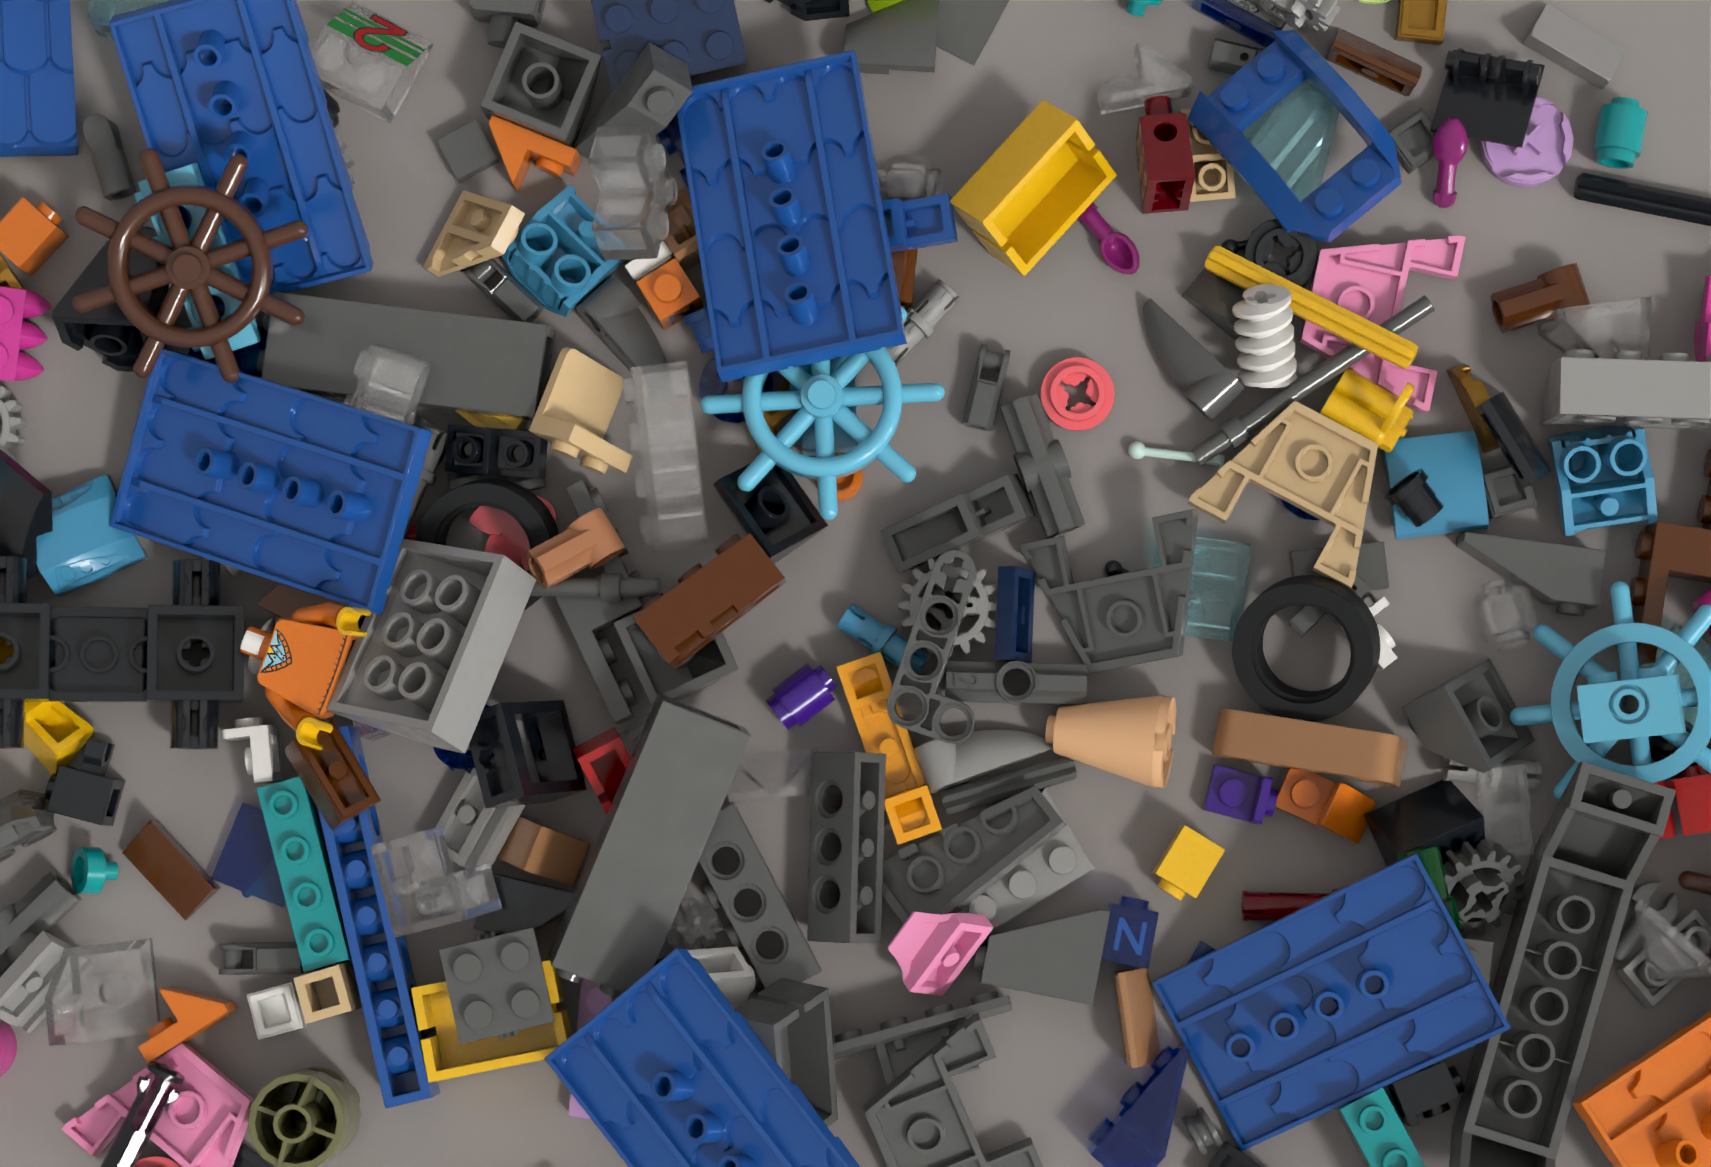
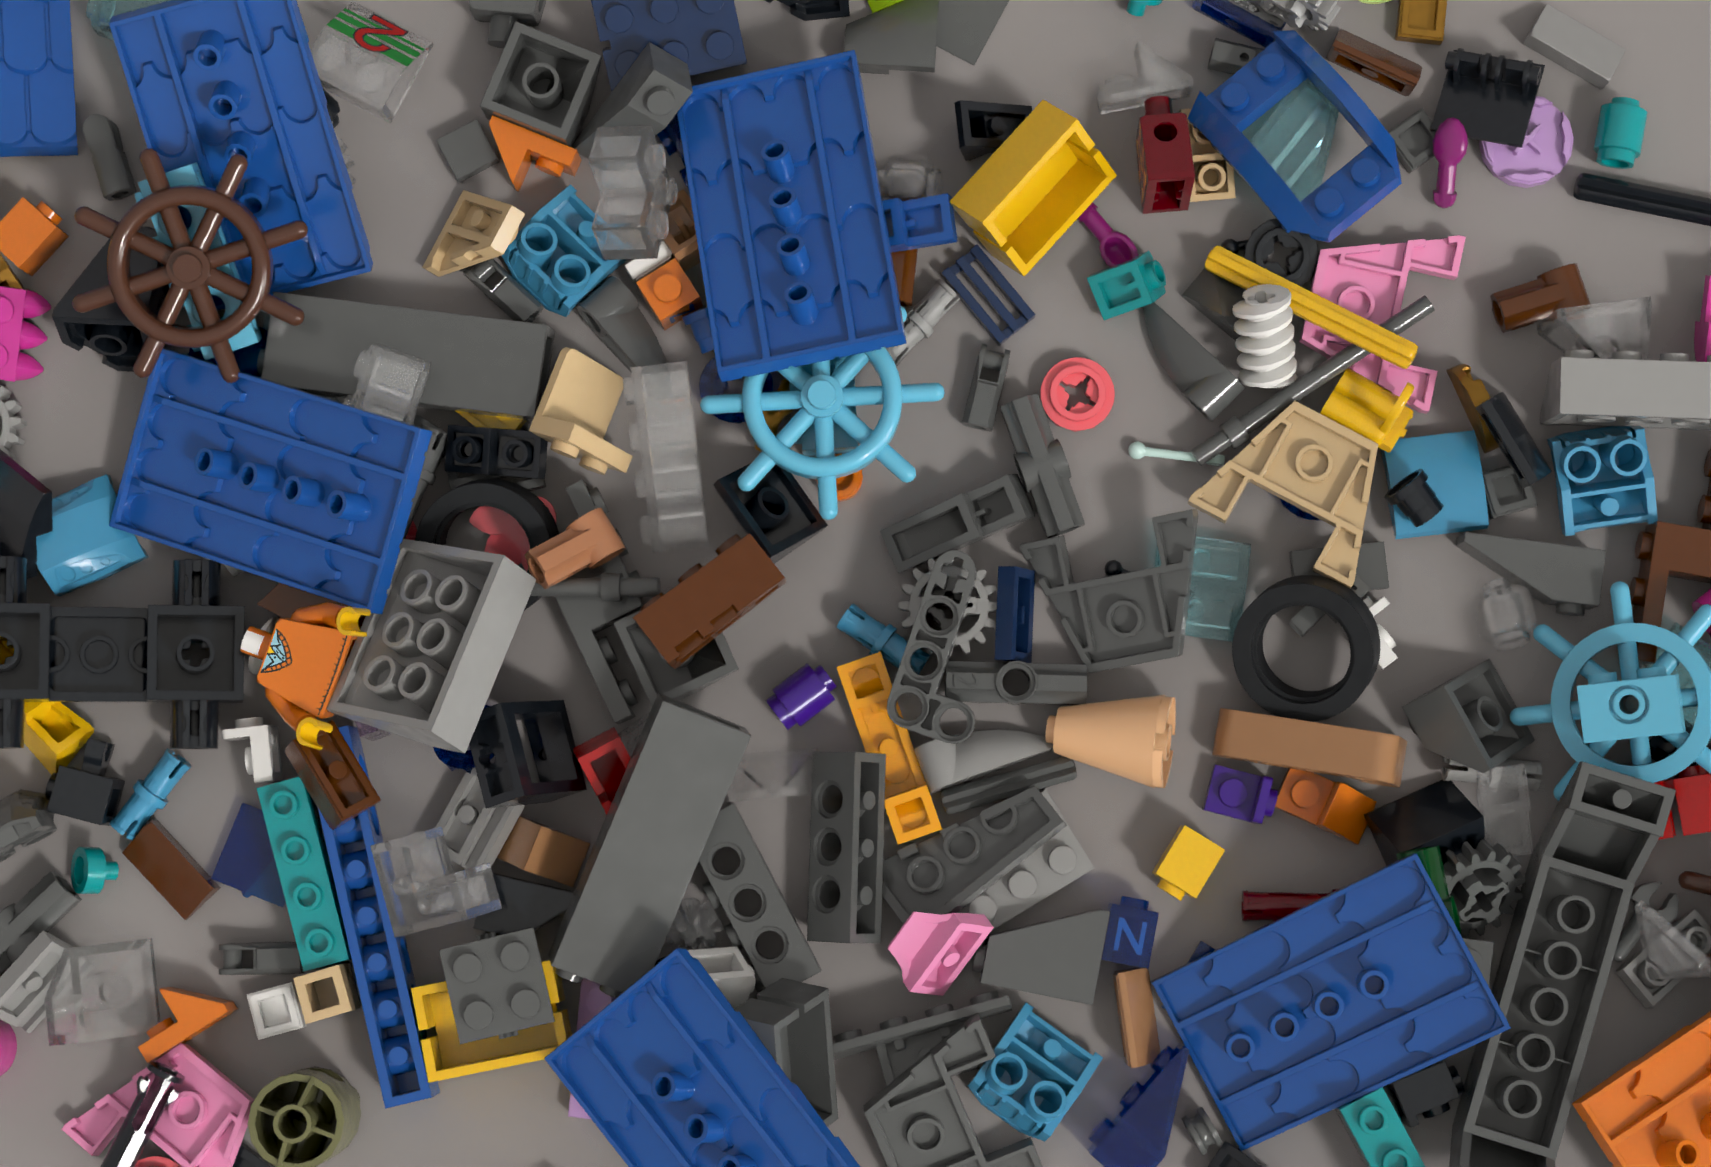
none -> dark azure pin [110,748,192,840]
none -> dark blue tile [941,244,1036,346]
none -> black slope [954,100,1032,161]
none -> dark azure slope [968,1002,1103,1142]
none -> teal bracket [1087,251,1166,320]

